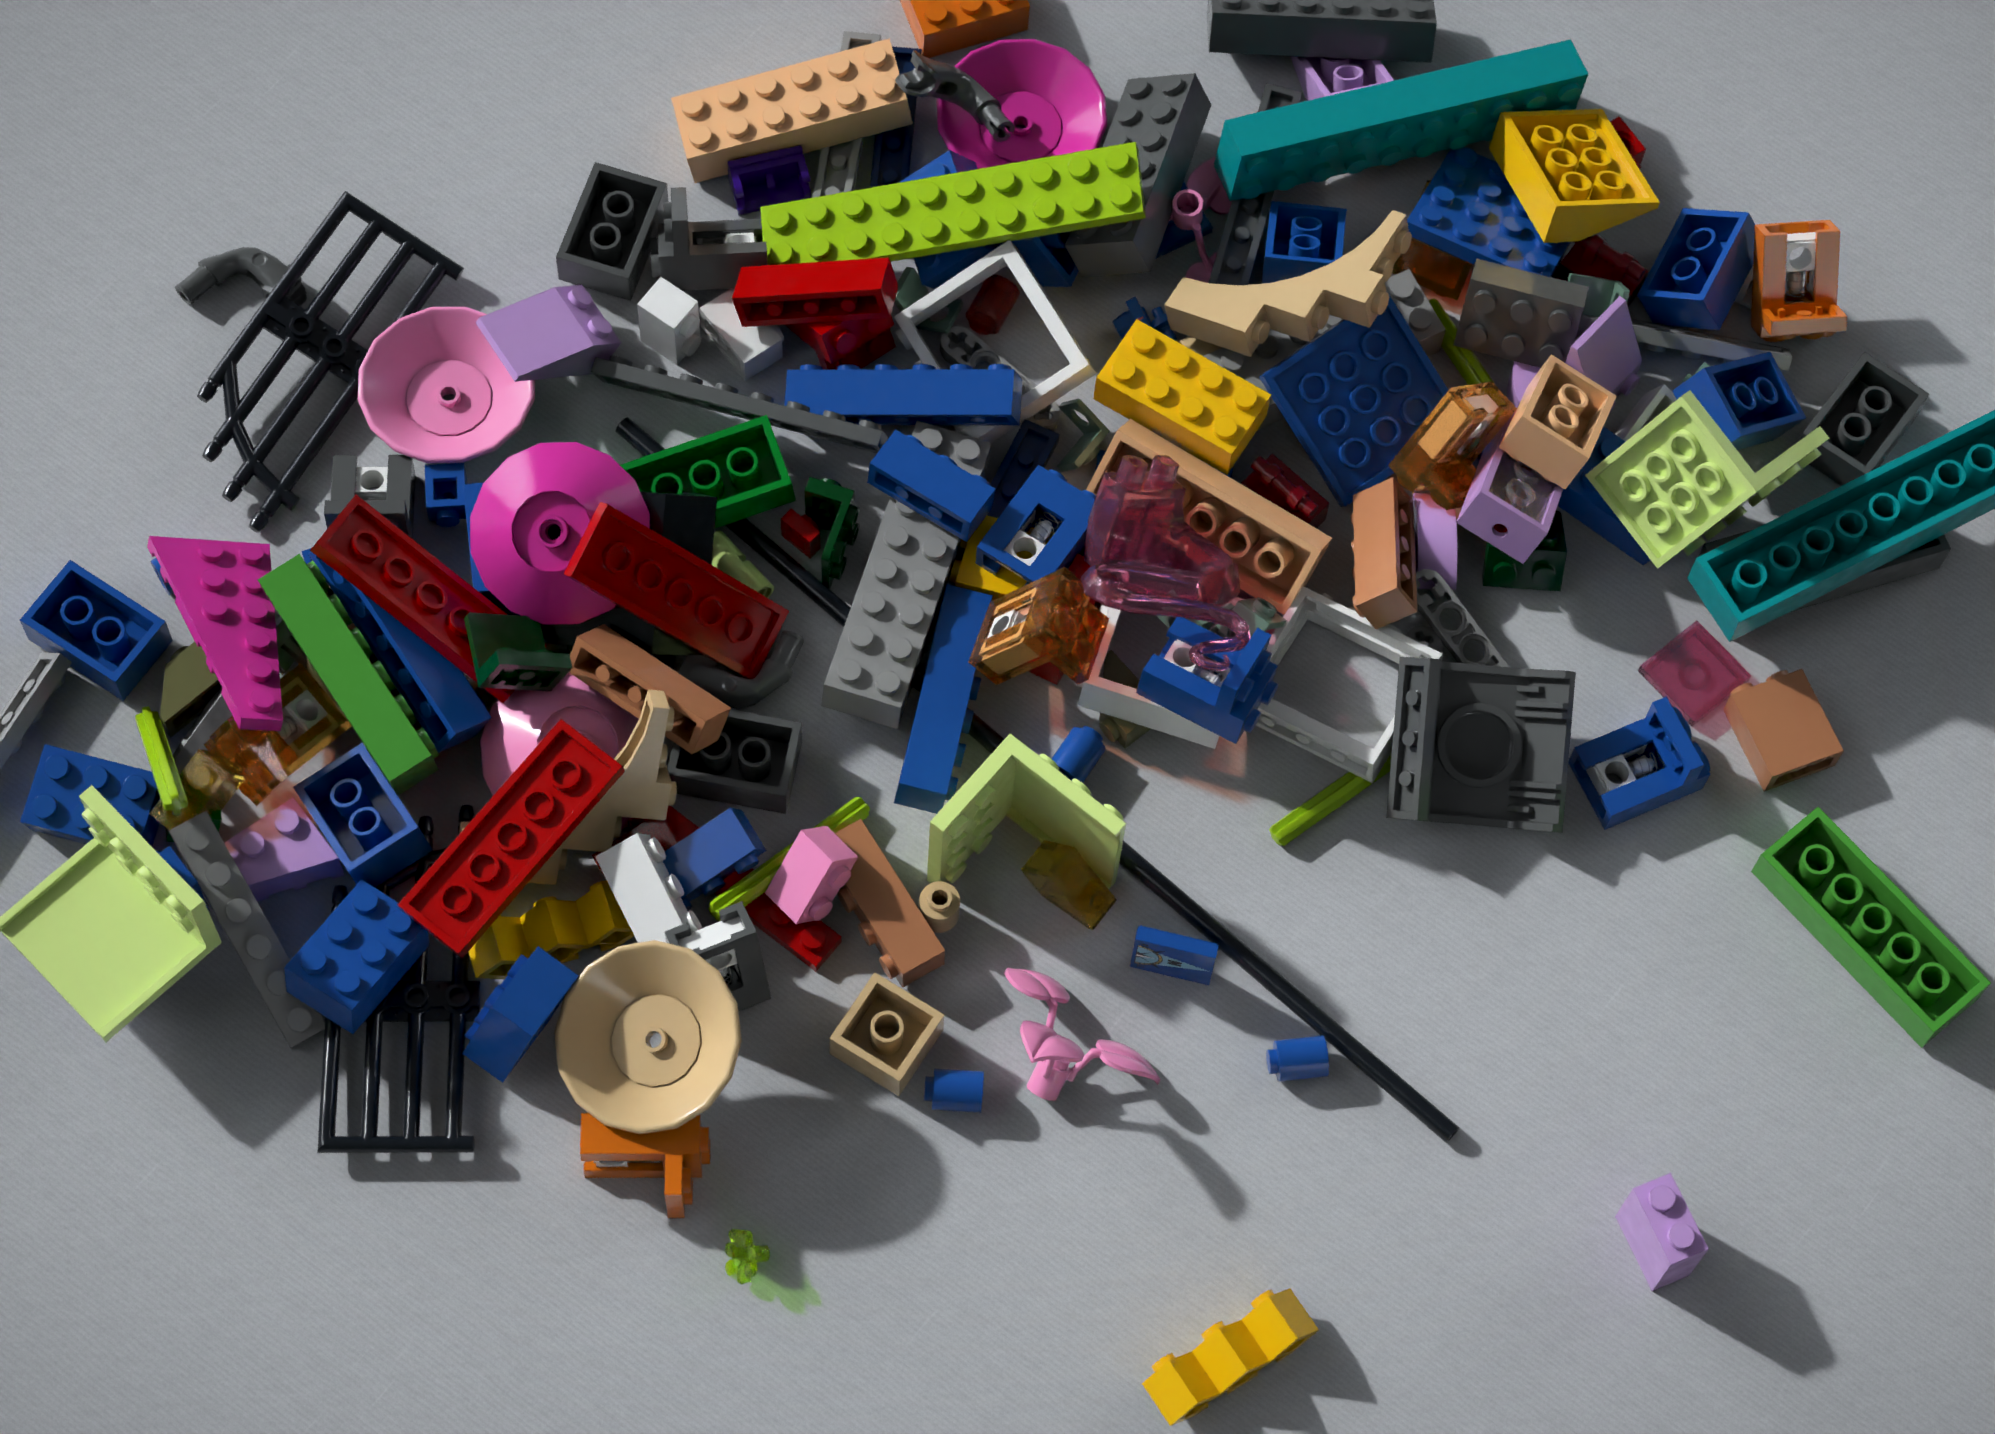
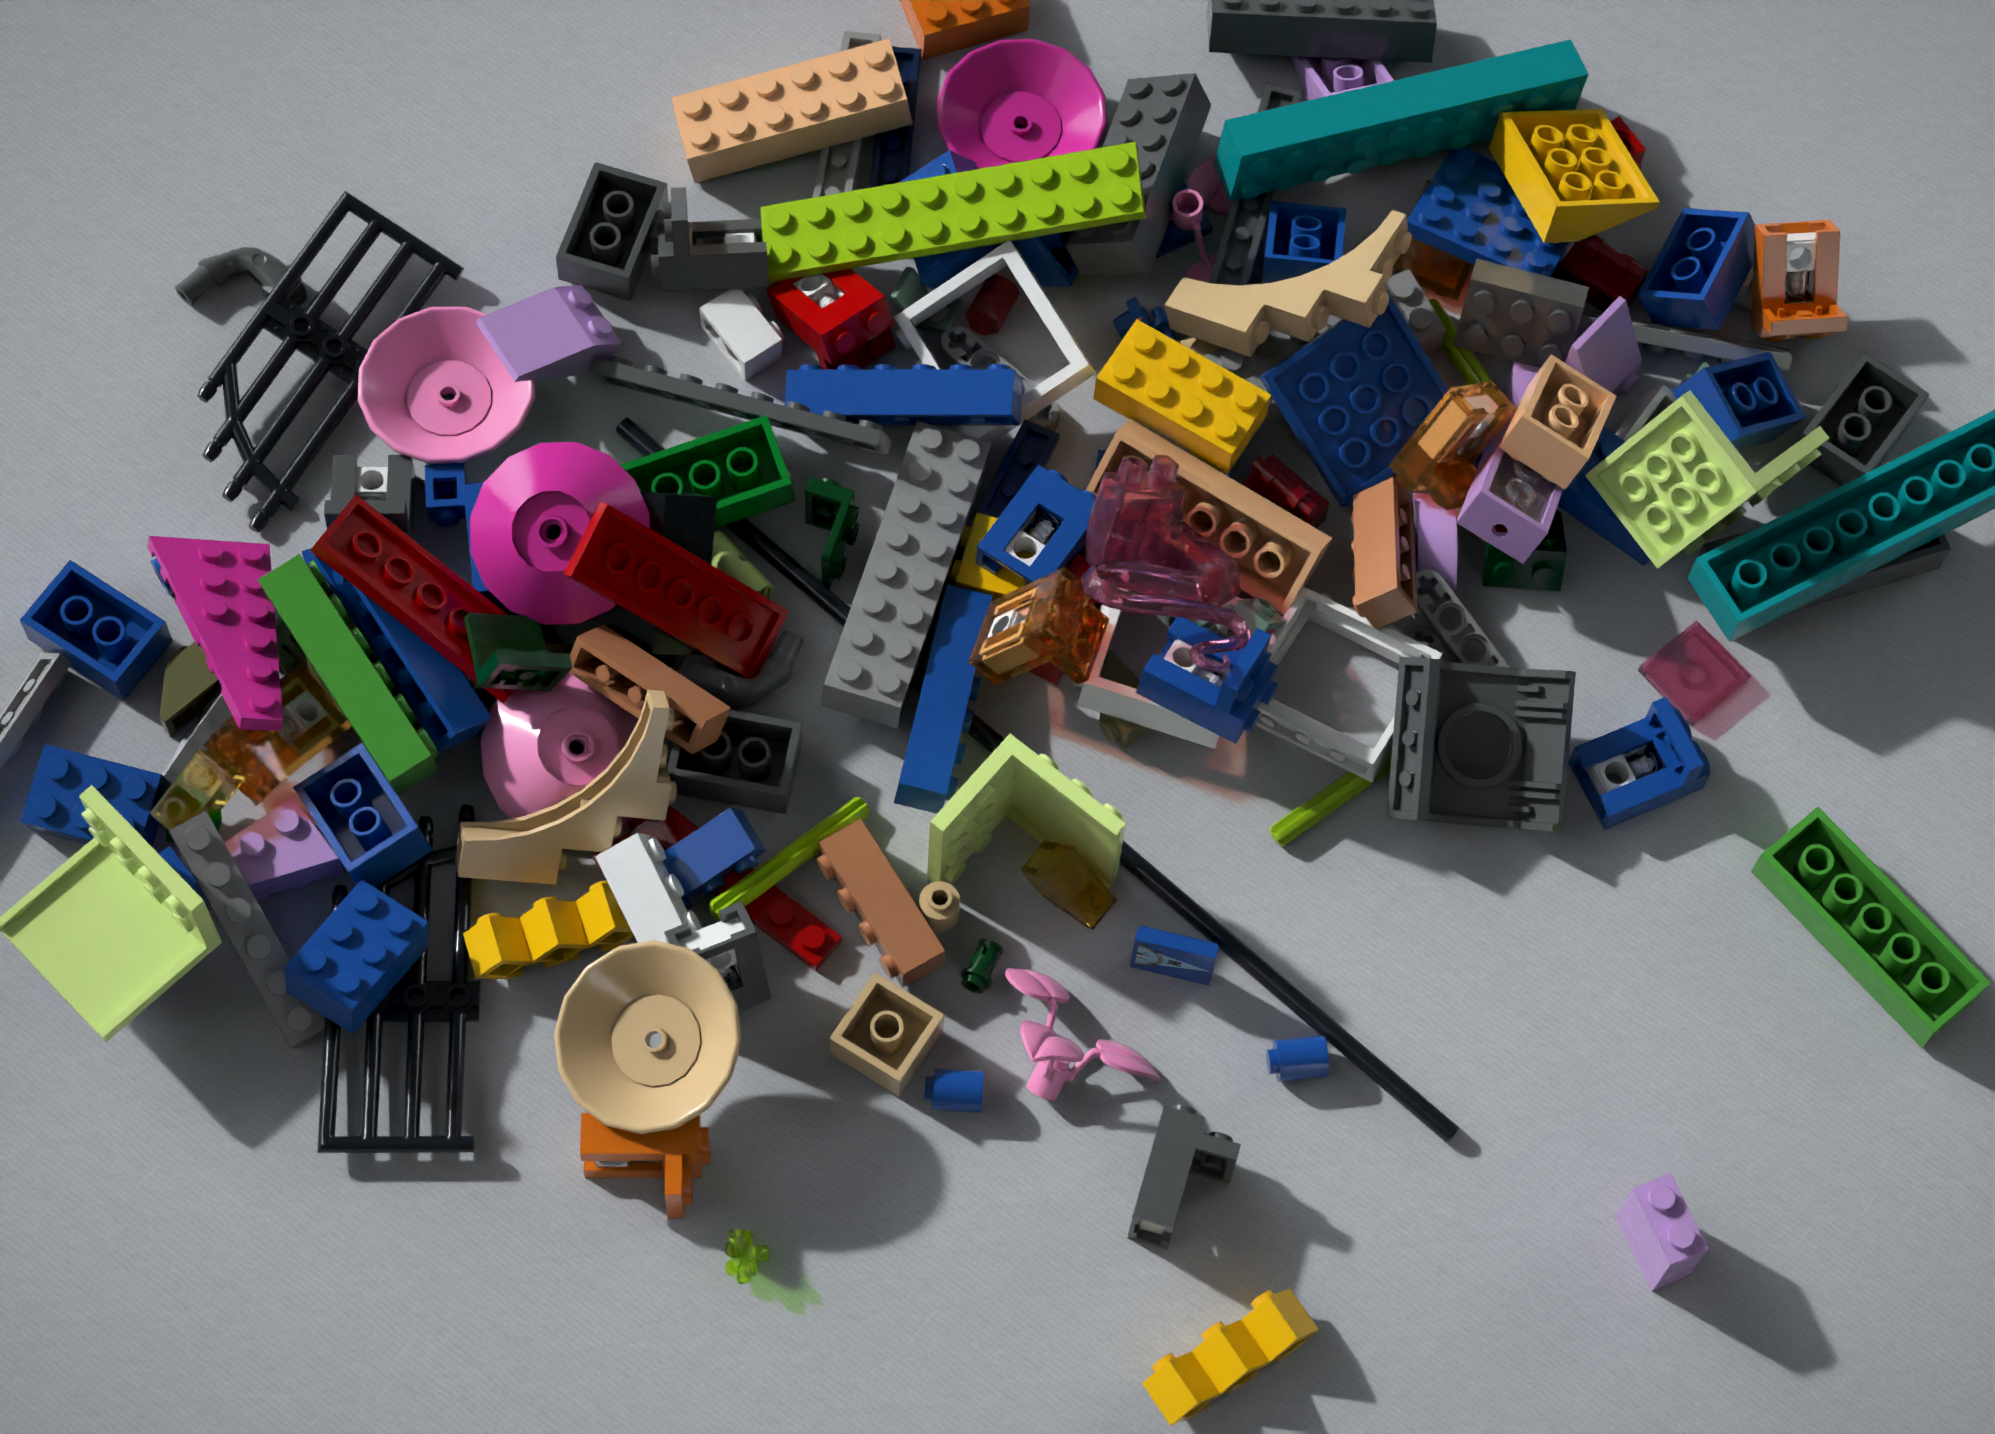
lime axle [135,706,188,815] -> none
red plate [397,719,625,958] -> none
blue brick [462,946,578,1083] -> none
white brick [637,277,701,365] -> none
dark purple hinge [727,145,812,216] -> none
red brick [732,257,899,327] -> none
bright pink brick [765,826,858,924] -> none
red plate [781,508,821,559] -> none
blue brick [867,429,996,542] -> none
dark grey piece [895,50,1015,142] -> none
blue brick [1051,726,1106,783] -> none
sand green bracket [1057,398,1110,472] -> none
sand green bracket [1567,273,1630,317] -> none
nougat brick [1723,669,1844,792] -> none
none -> dark green pin [961,939,1003,994]
none -> dark grey brick [1127,1105,1241,1250]

